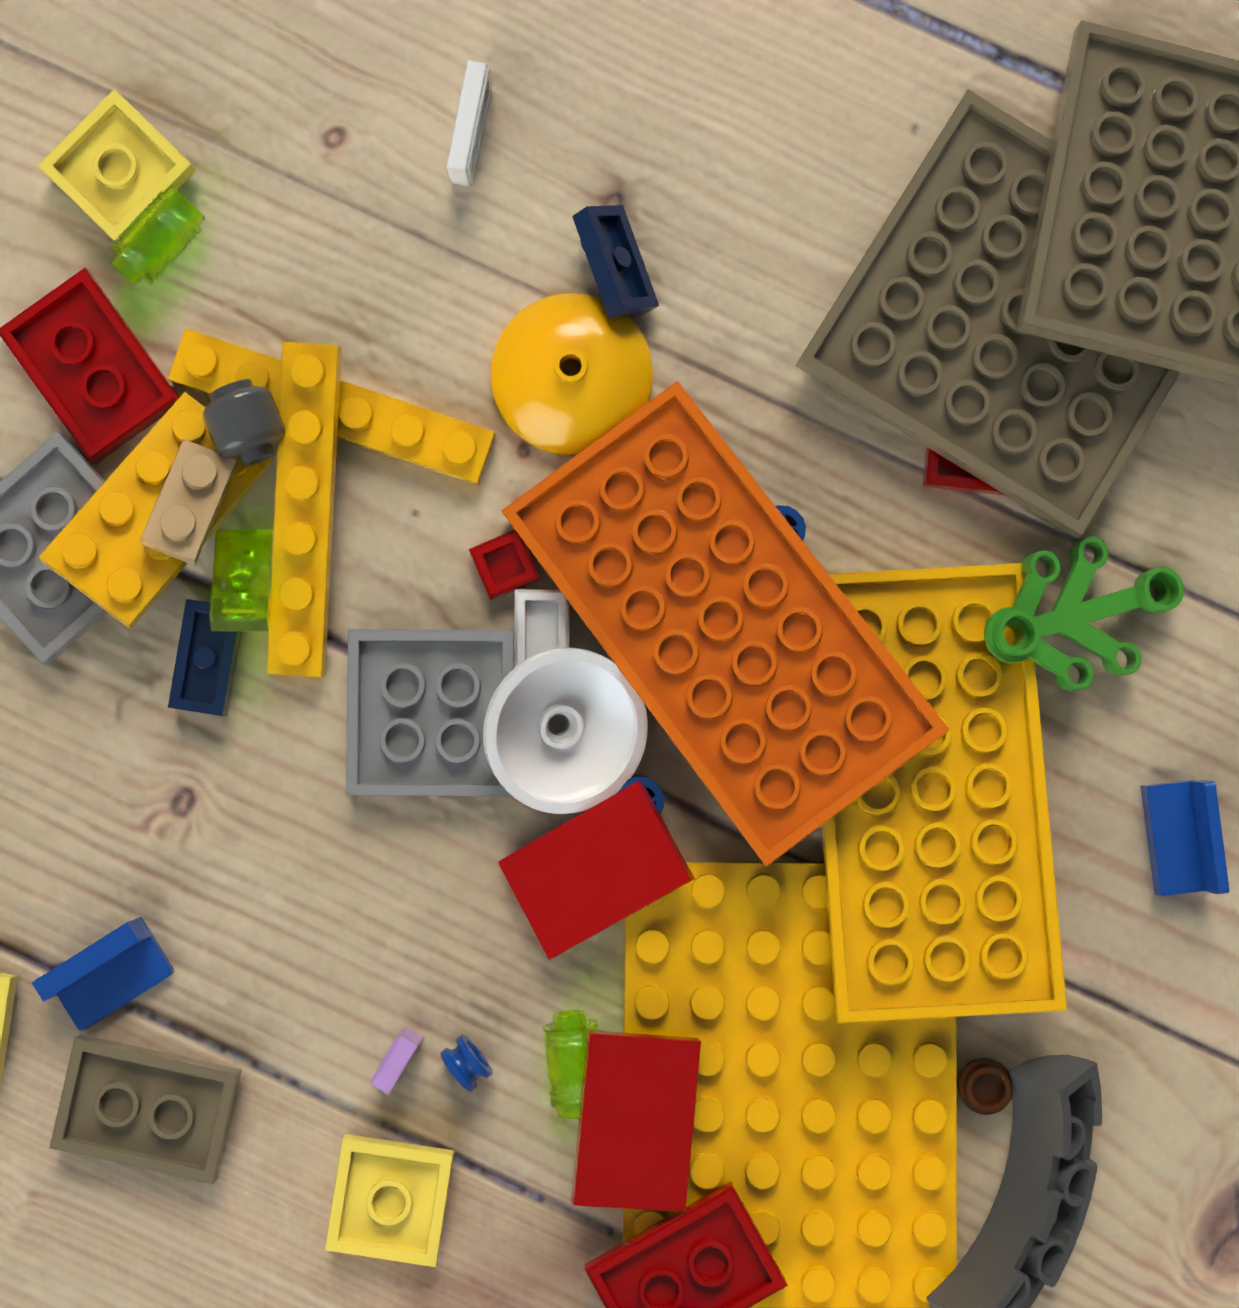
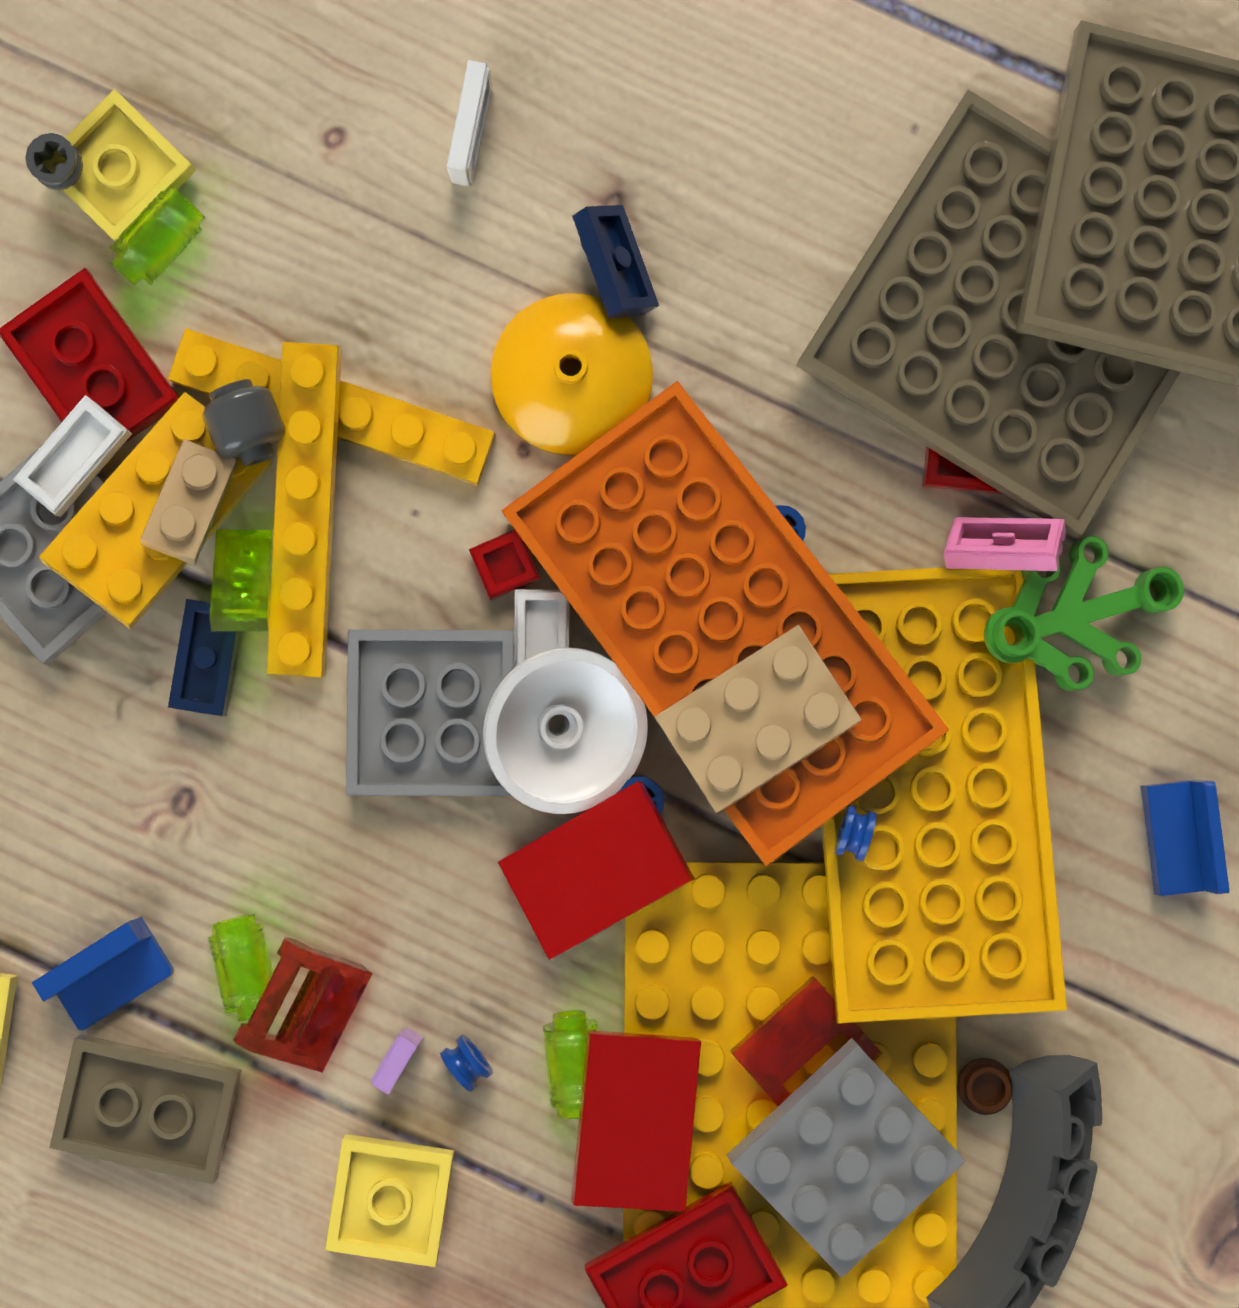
none -> white tile [13,395,132,517]
none -> dark grey bush [25,133,83,190]
none -> clear neon green head [207,913,280,1021]
none -> clear red plate [233,937,373,1073]
none -> tan plate [655,625,862,814]
none -> light grey plate [727,1038,966,1277]
none -> clear red plate [731,976,883,1106]
none -> blue bush [834,805,877,862]
none -> bright pink tile [943,517,1066,571]

